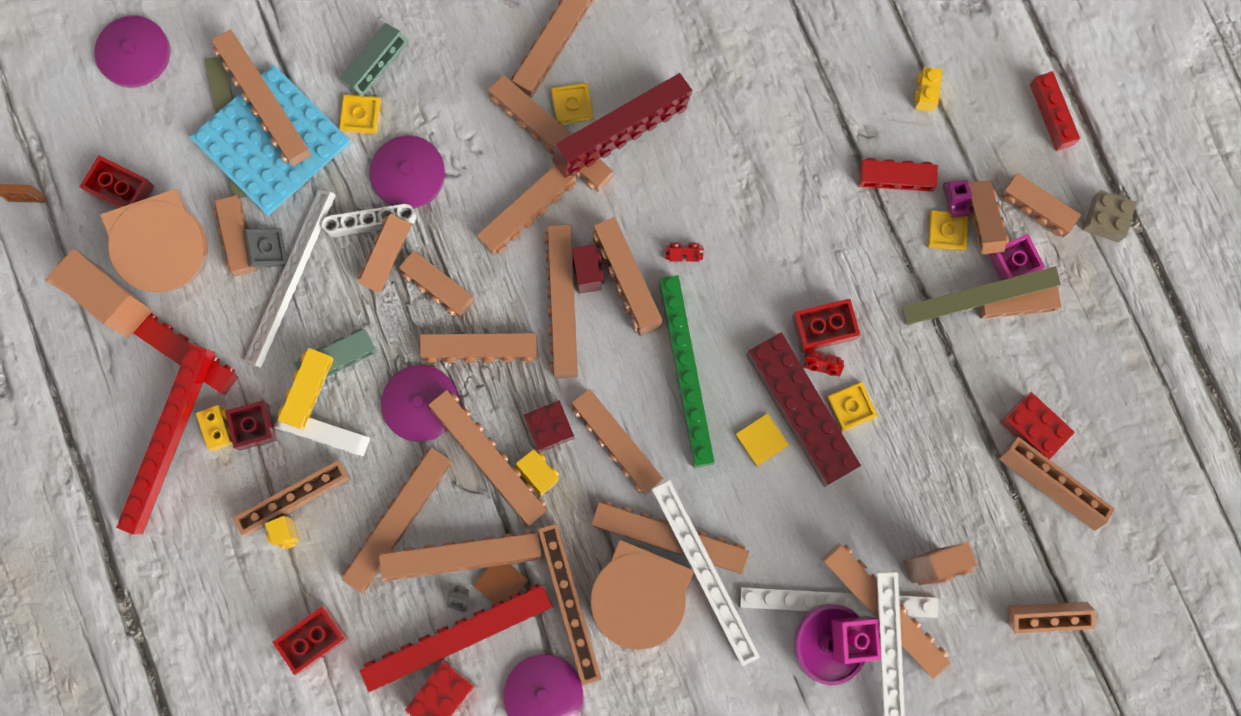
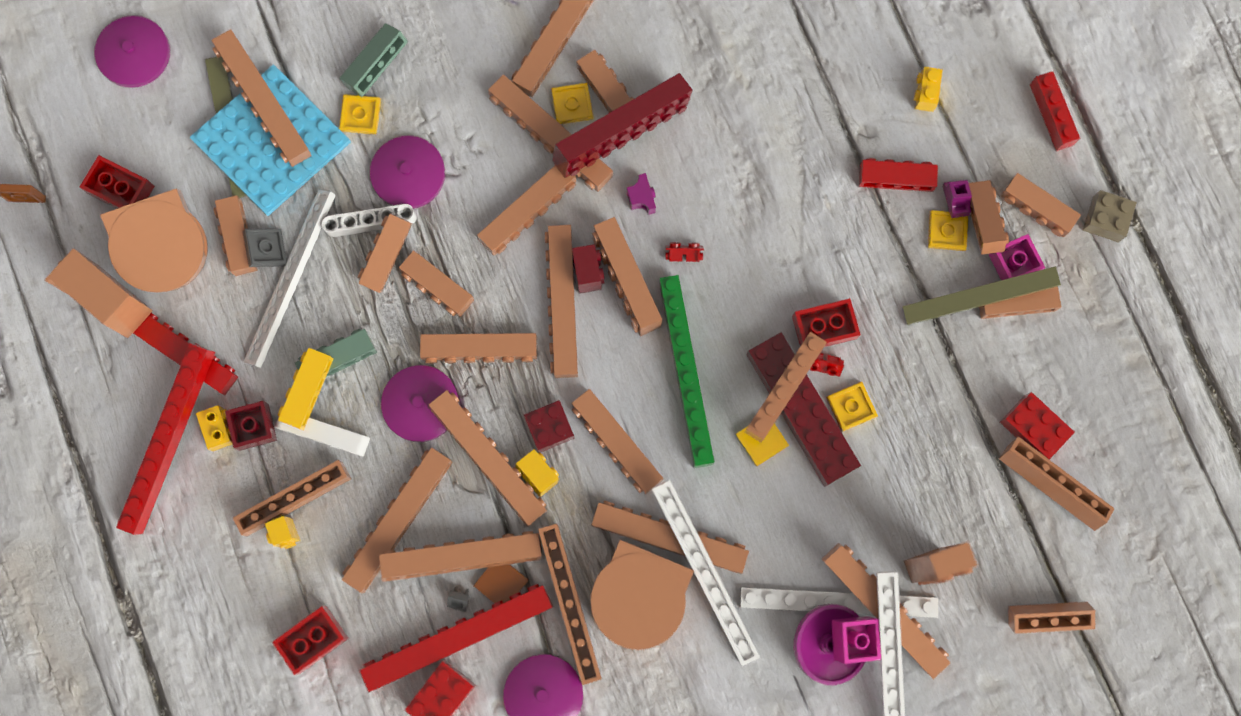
none -> nougat brick [576,50,634,113]
none -> magenta brick [626,173,656,215]
none -> nougat brick [745,332,827,443]

